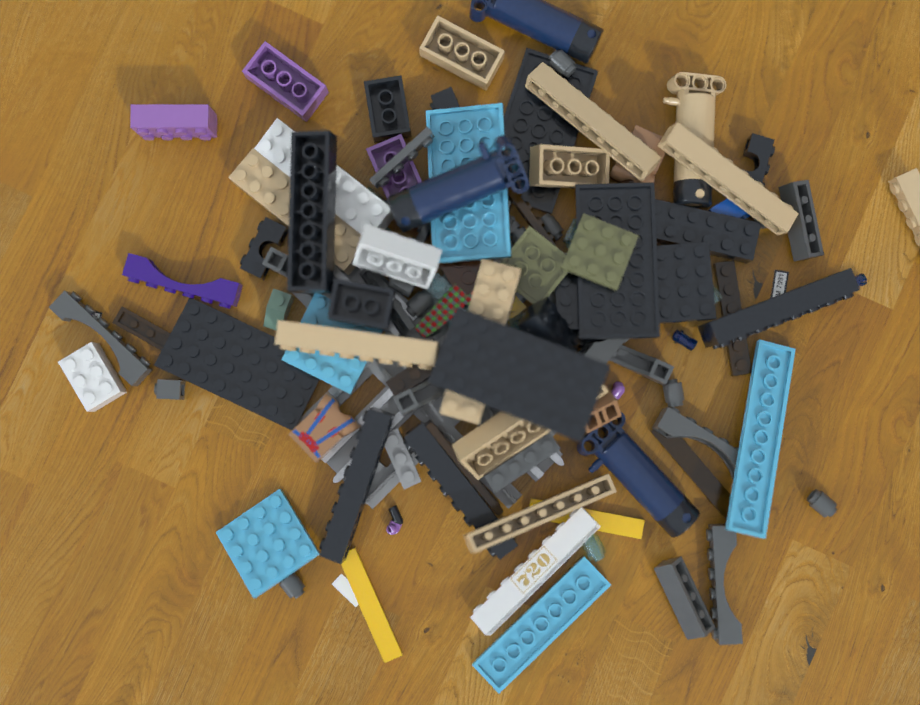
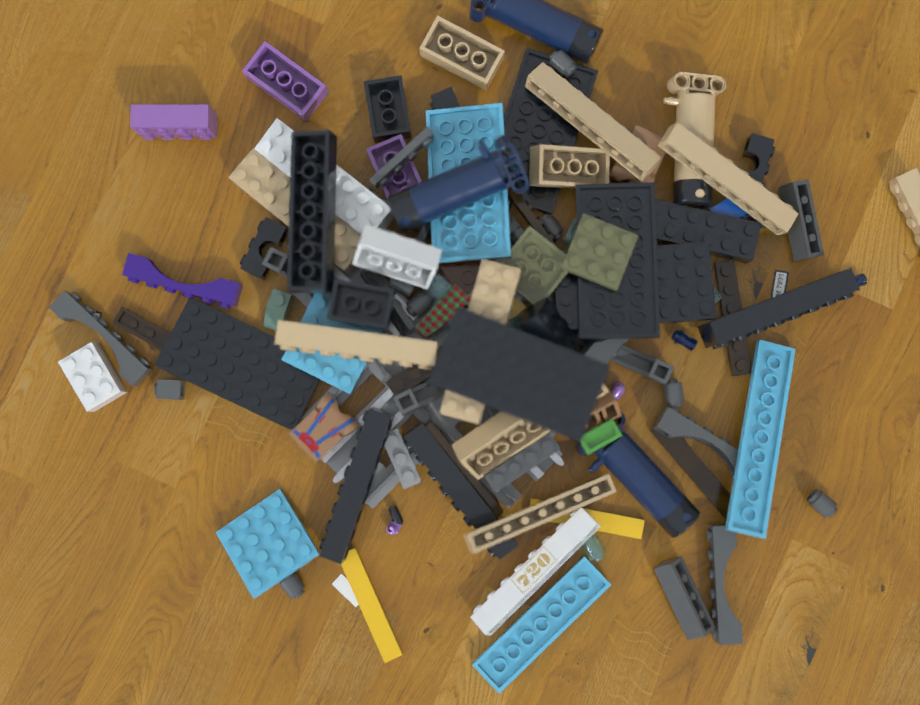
none -> bright green tile [581,418,622,455]

